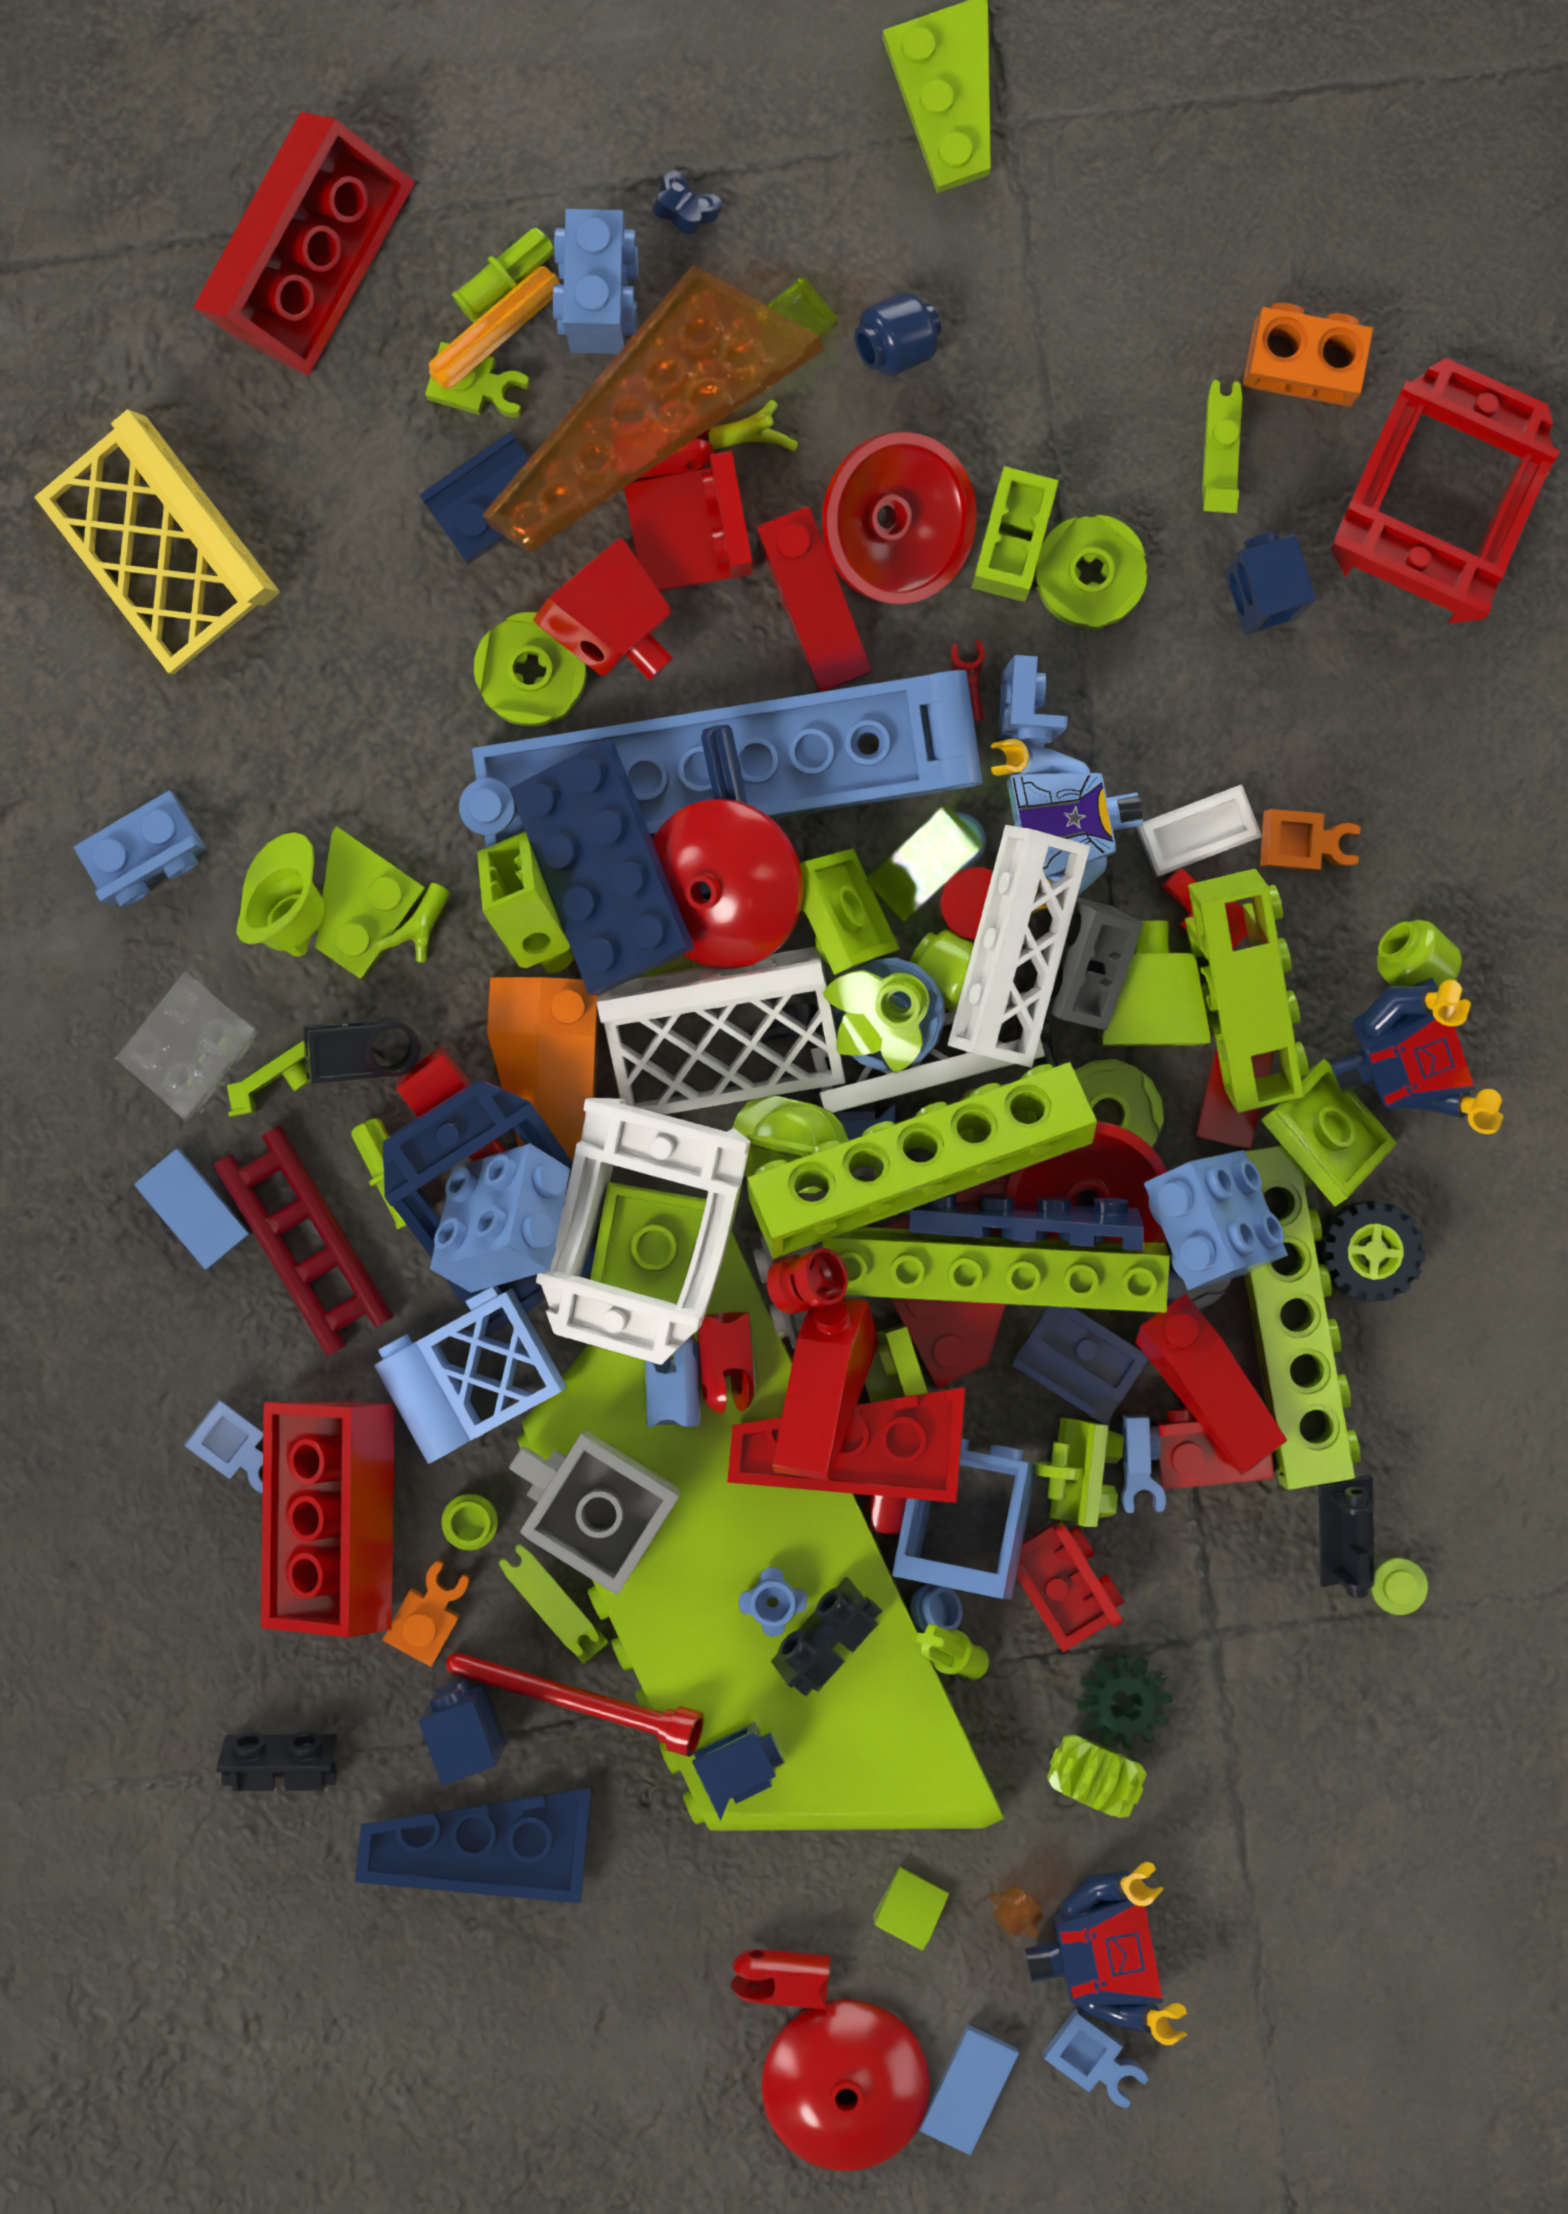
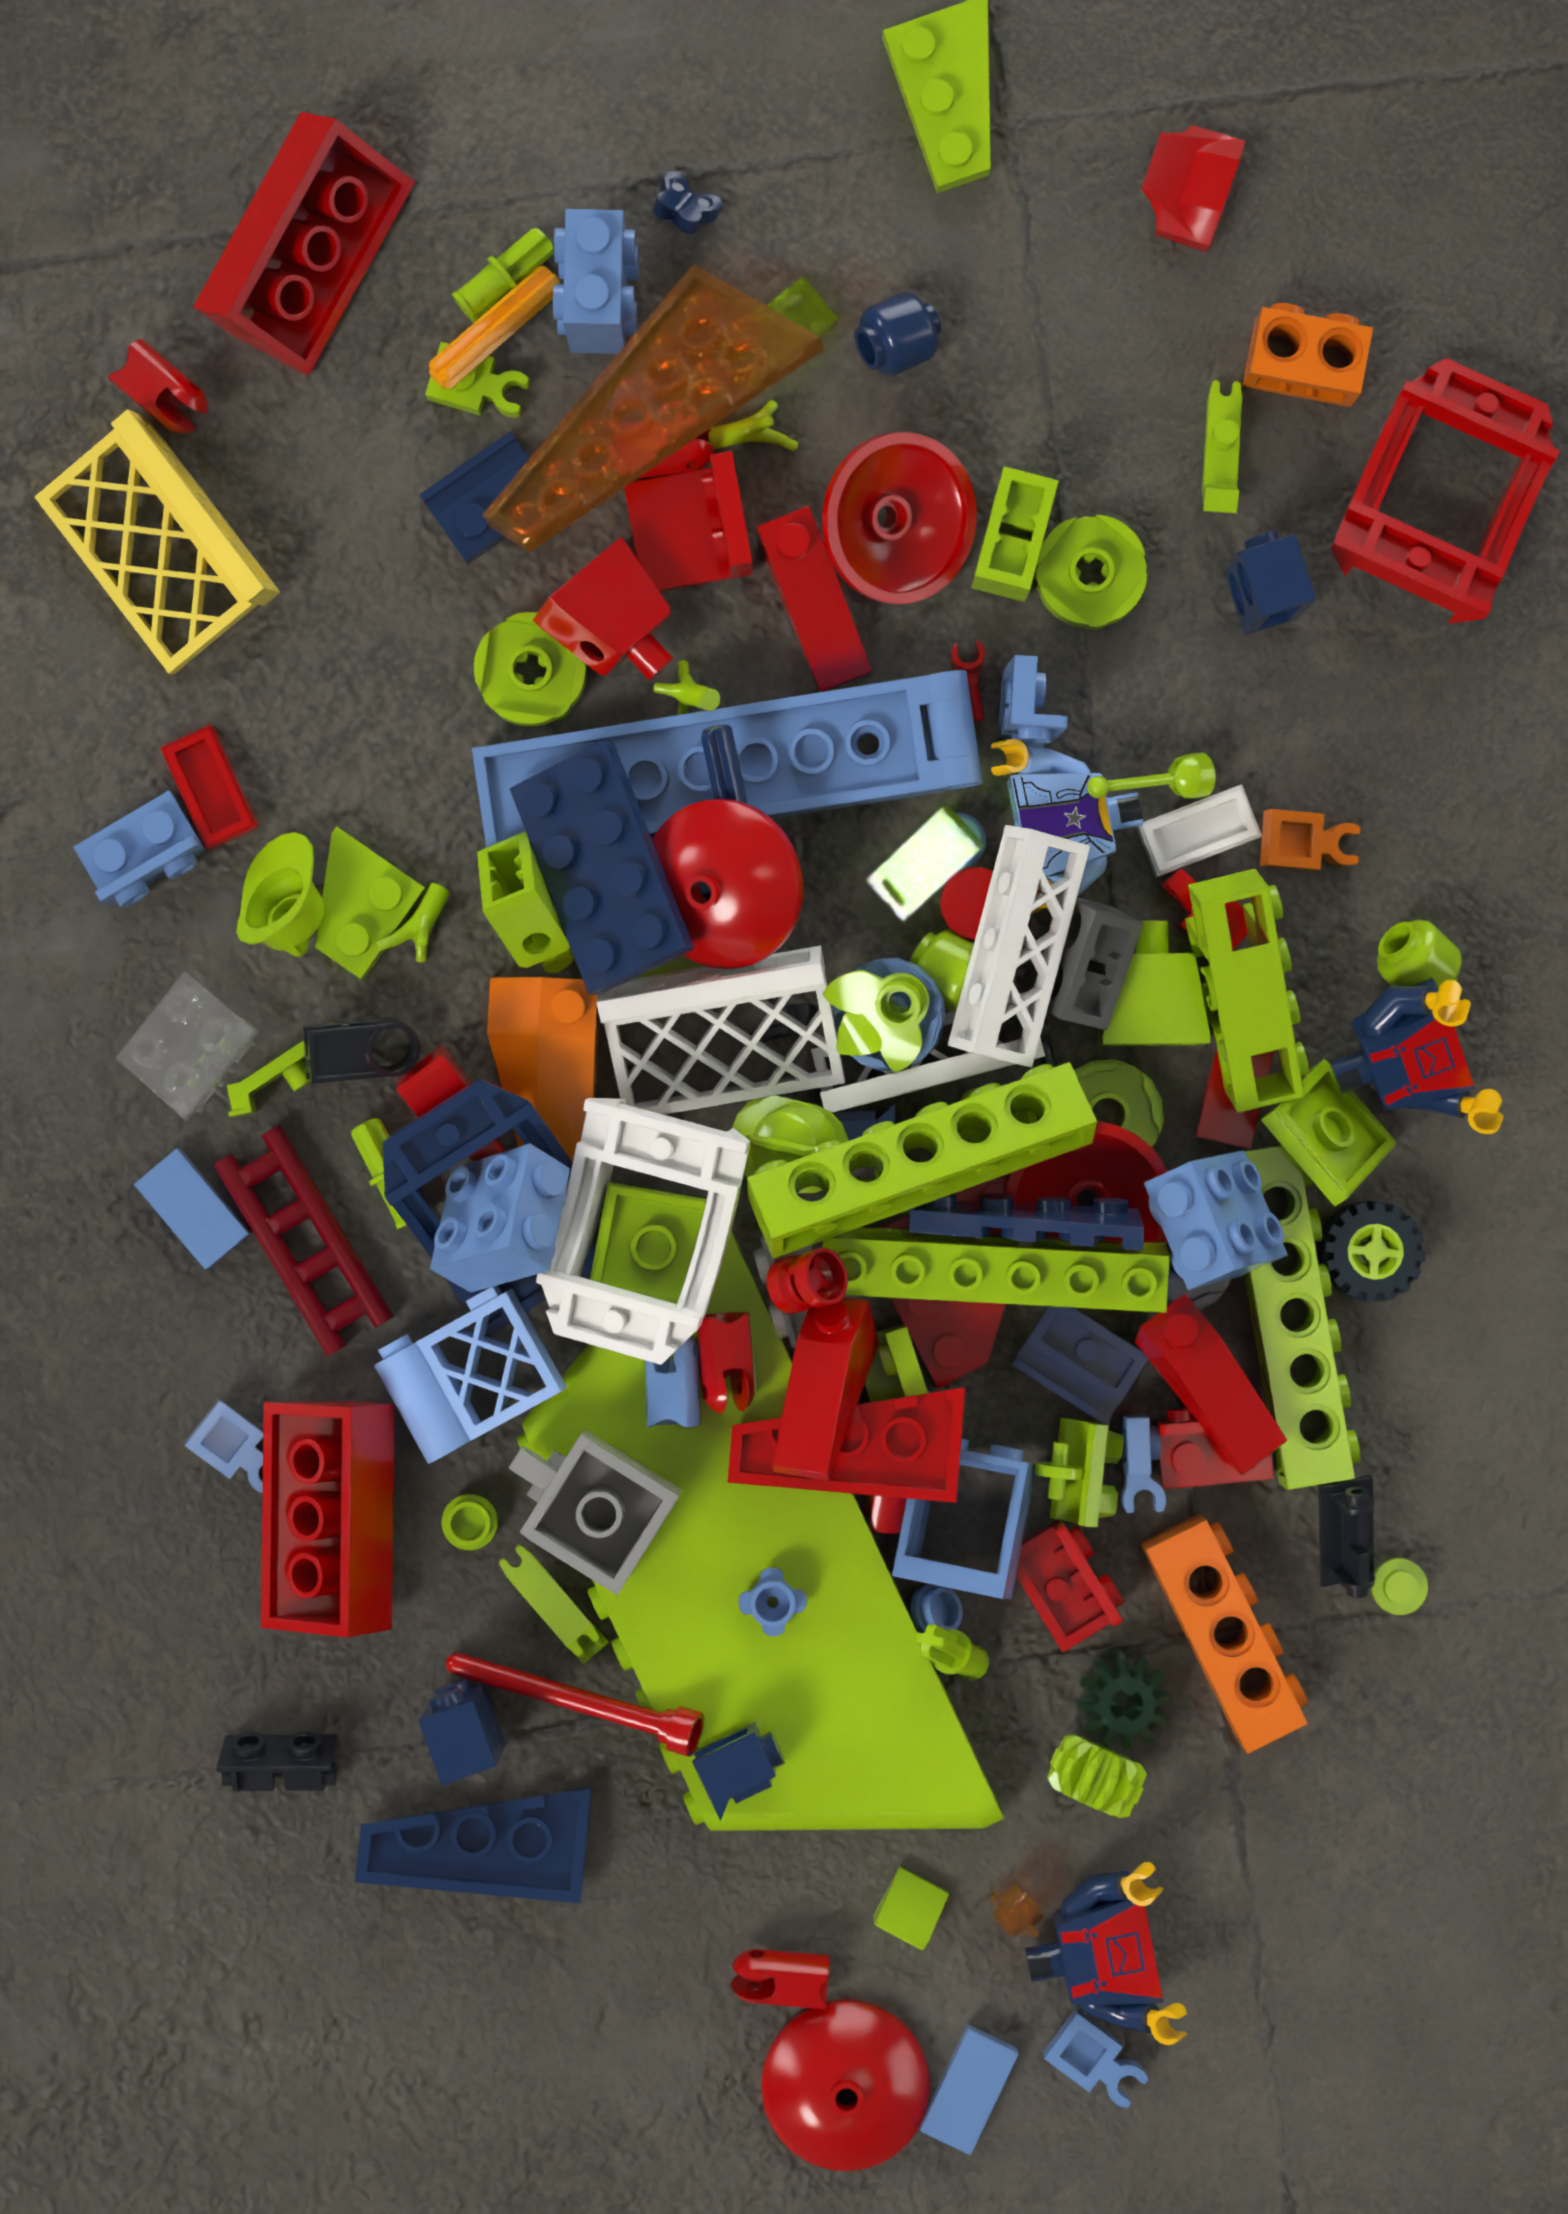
orange plate [382,1558,471,1667] -> none
medium blue plate [459,778,516,835] -> none
black hinge [771,1576,883,1697] -> none
lime plate [800,848,900,975] -> none
none -> red piece [108,339,208,434]
none -> red tile [160,724,260,851]
none -> lime bar [653,660,720,715]
none -> lime hinge [1087,752,1216,799]
none -> orange brick [1139,1514,1309,1754]
none -> red slope [1141,125,1245,252]

